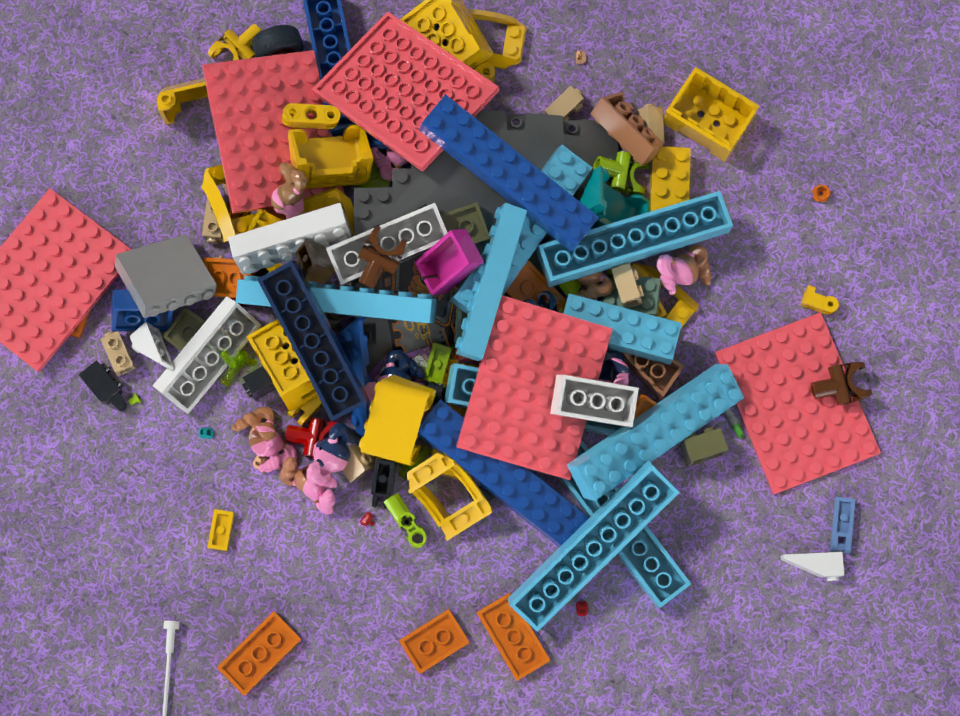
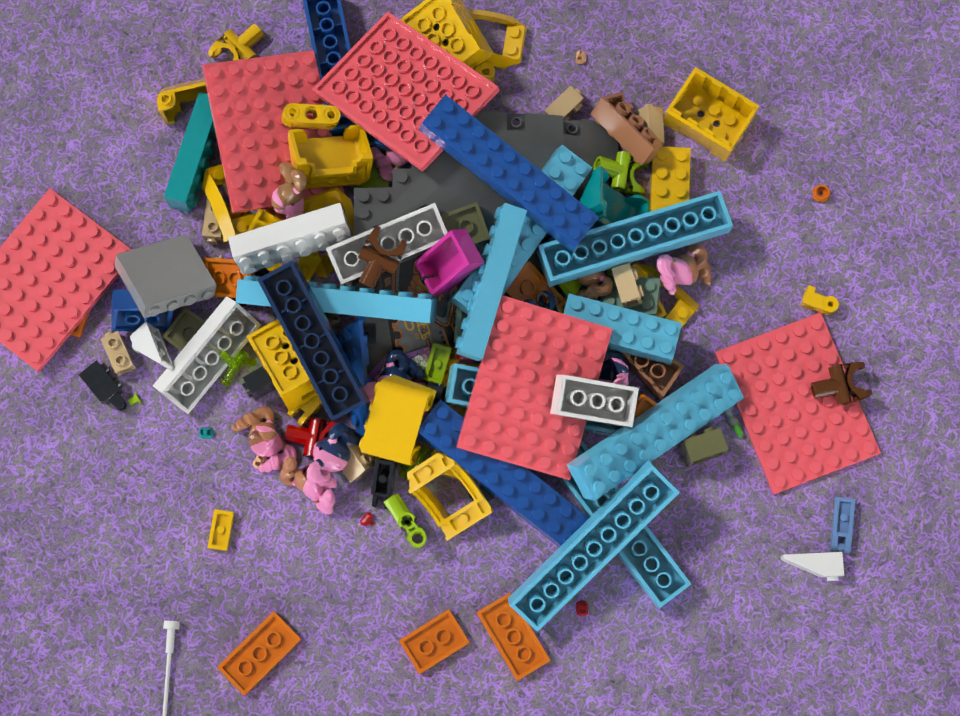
black wheel [252,25,303,58] -> none
dark brown brick [295,239,335,285] -> none
none -> teal brick [164,92,217,213]

